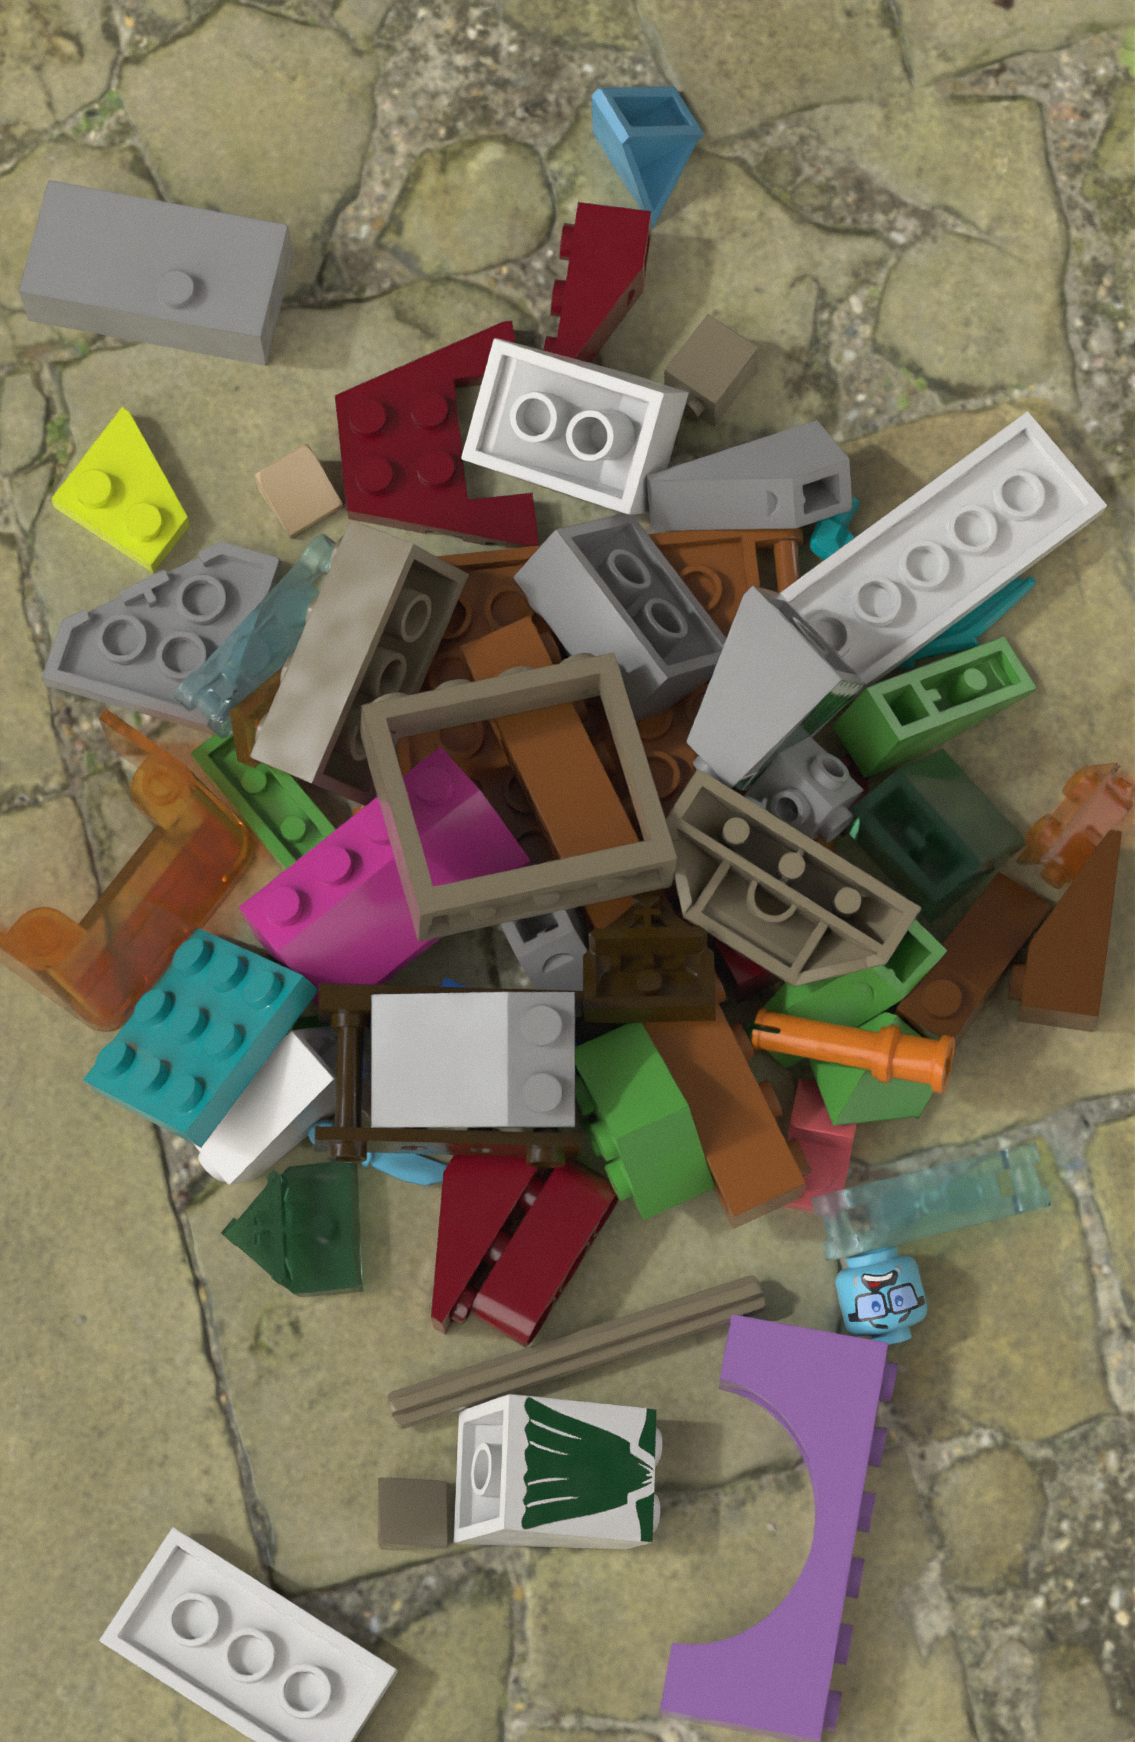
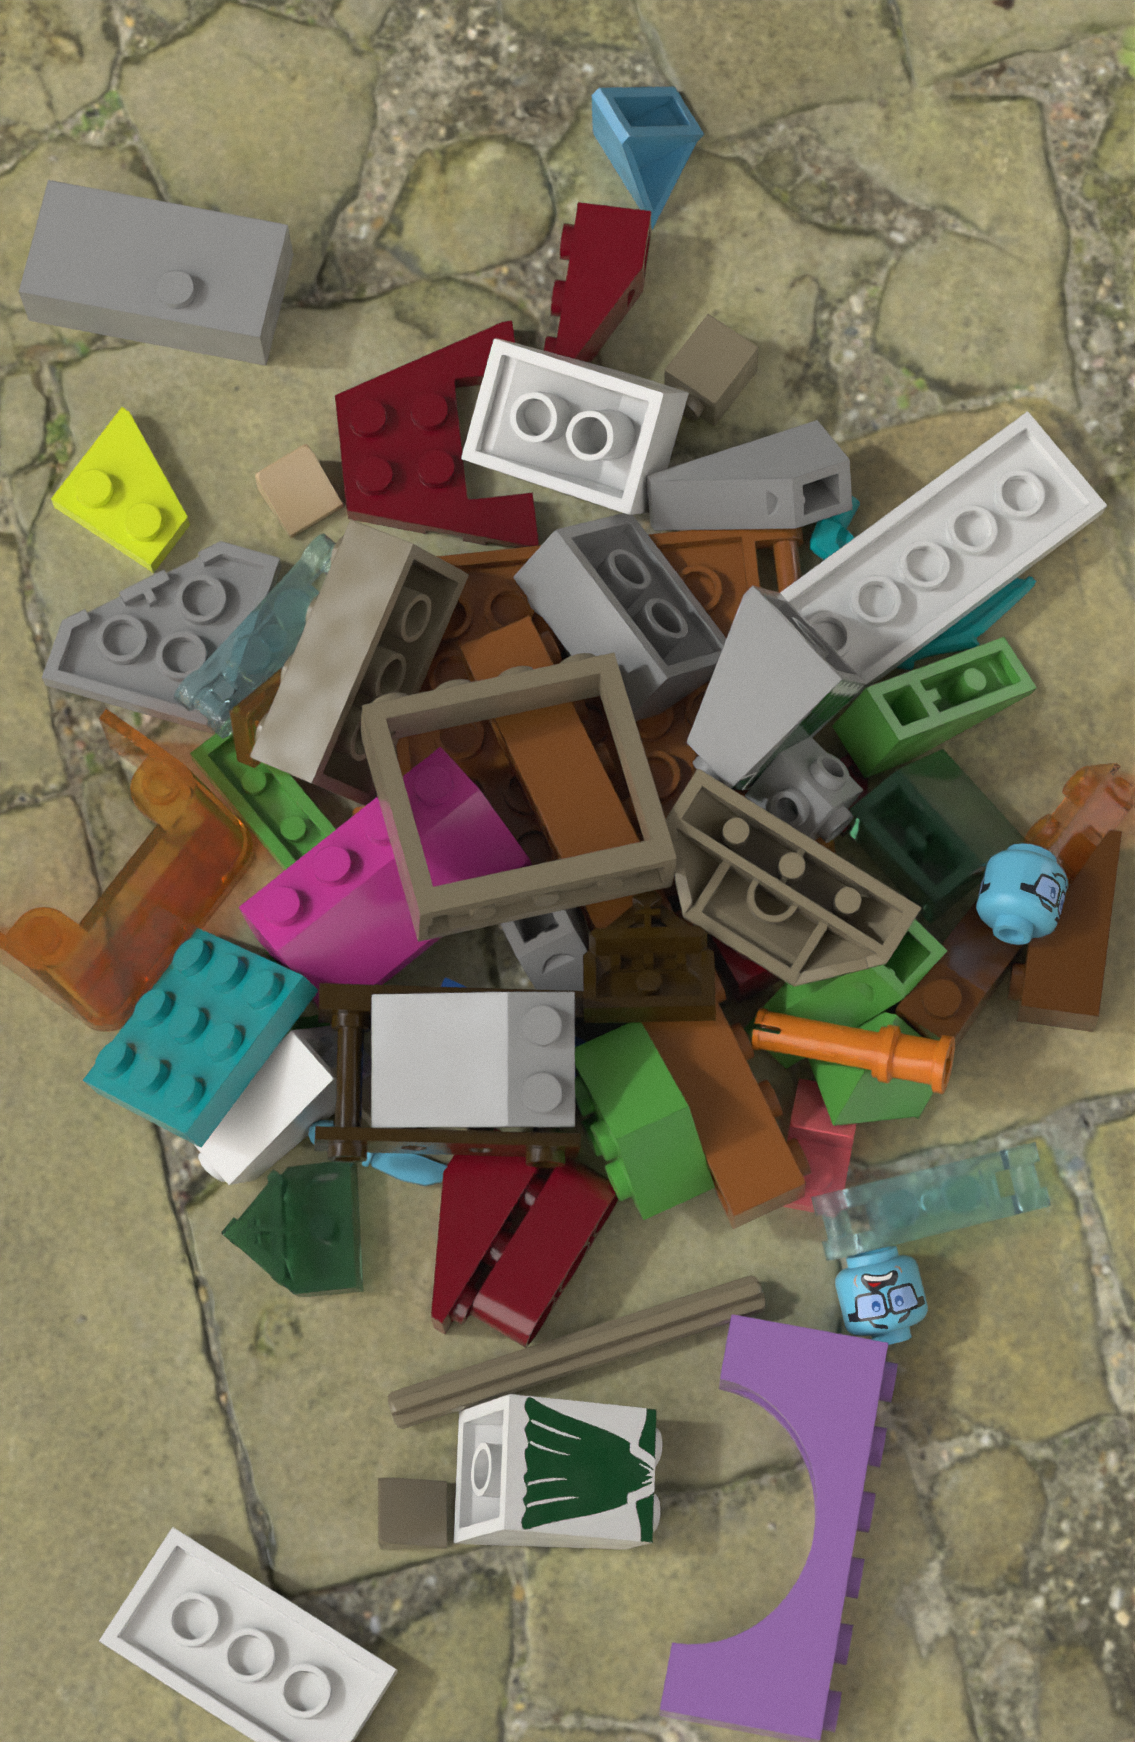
none -> medium azure head [976,843,1068,945]

